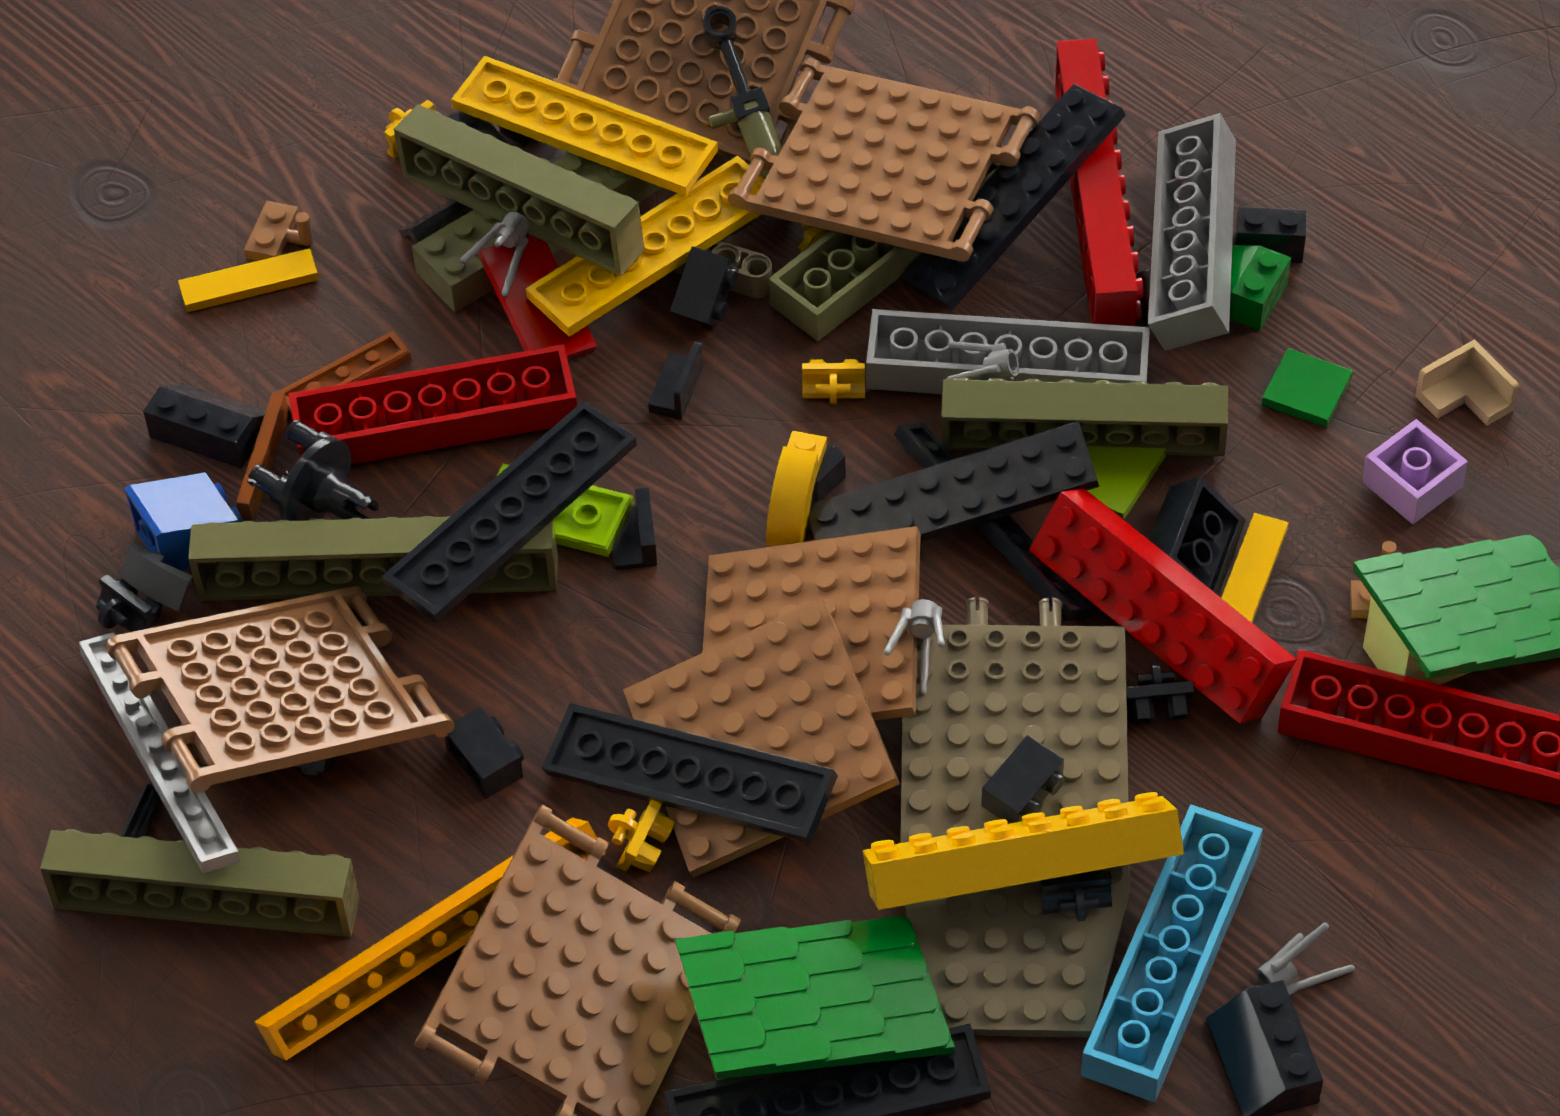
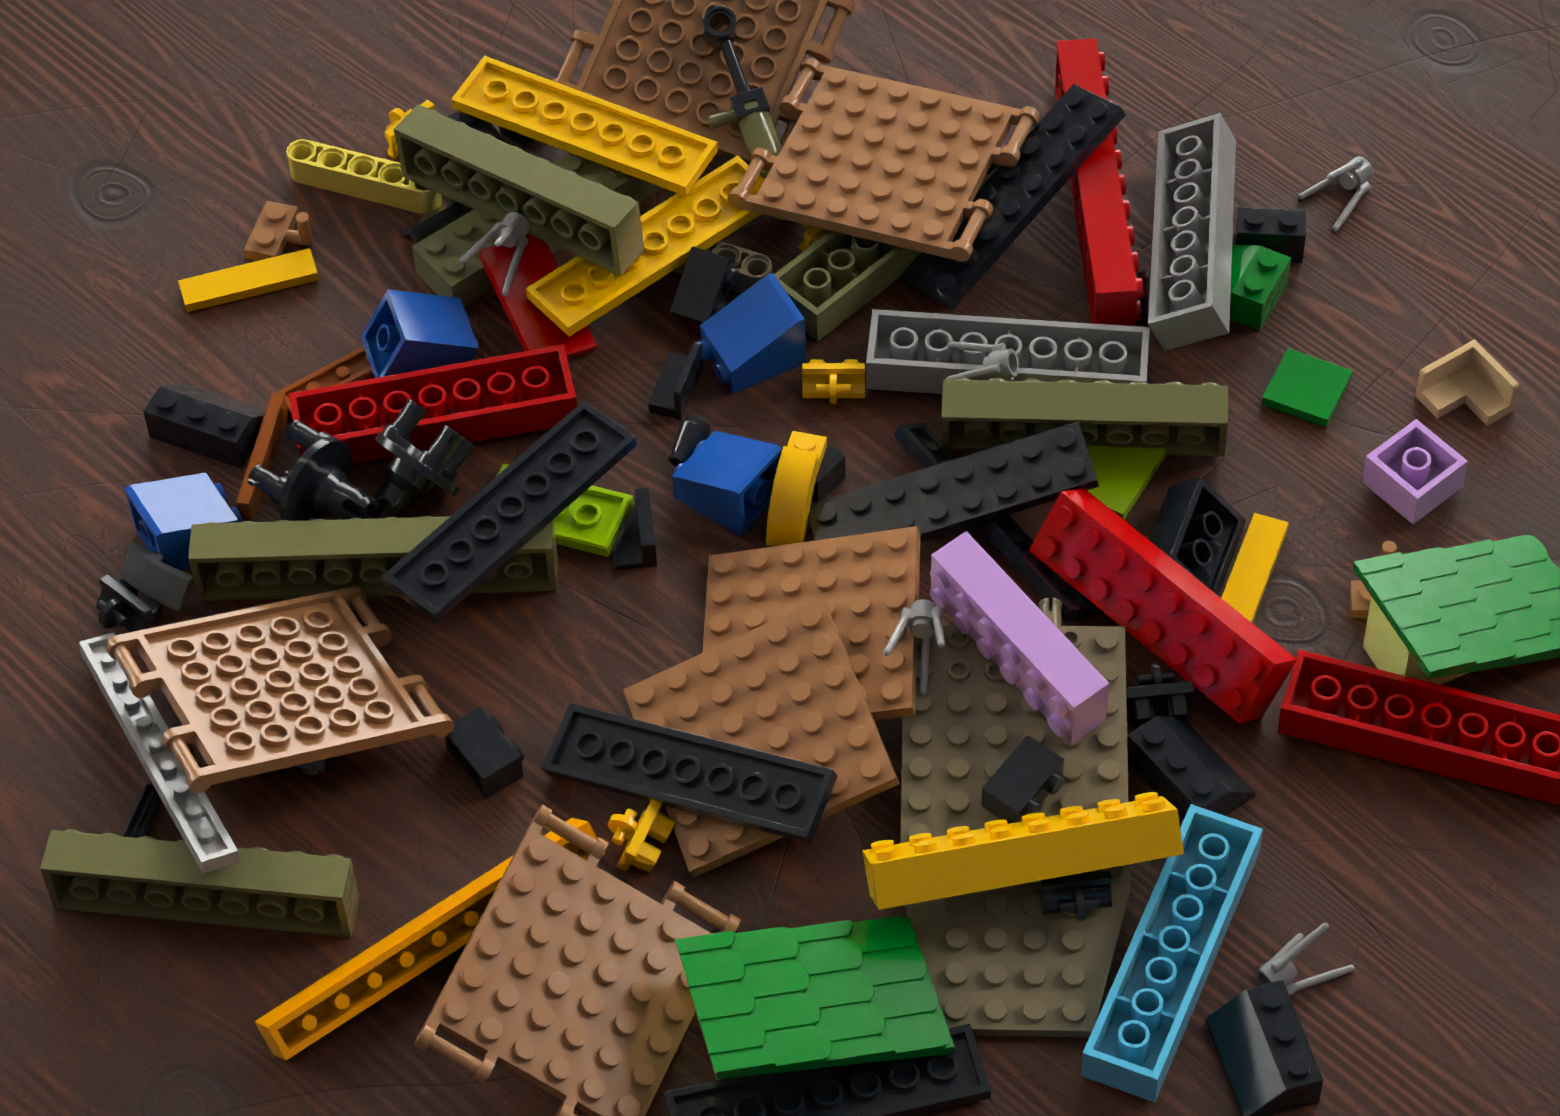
none -> light yellow beam [286,139,442,214]
none -> blue slope [360,289,479,378]
none -> black piece [365,399,475,519]
none -> black cone [668,415,712,467]
none -> blue slope [672,431,782,537]
none -> blue slope [698,273,806,394]
none -> lavender brick [930,531,1109,745]
none -> black slope [1127,716,1255,820]
none -> light grey plant [1298,156,1374,232]

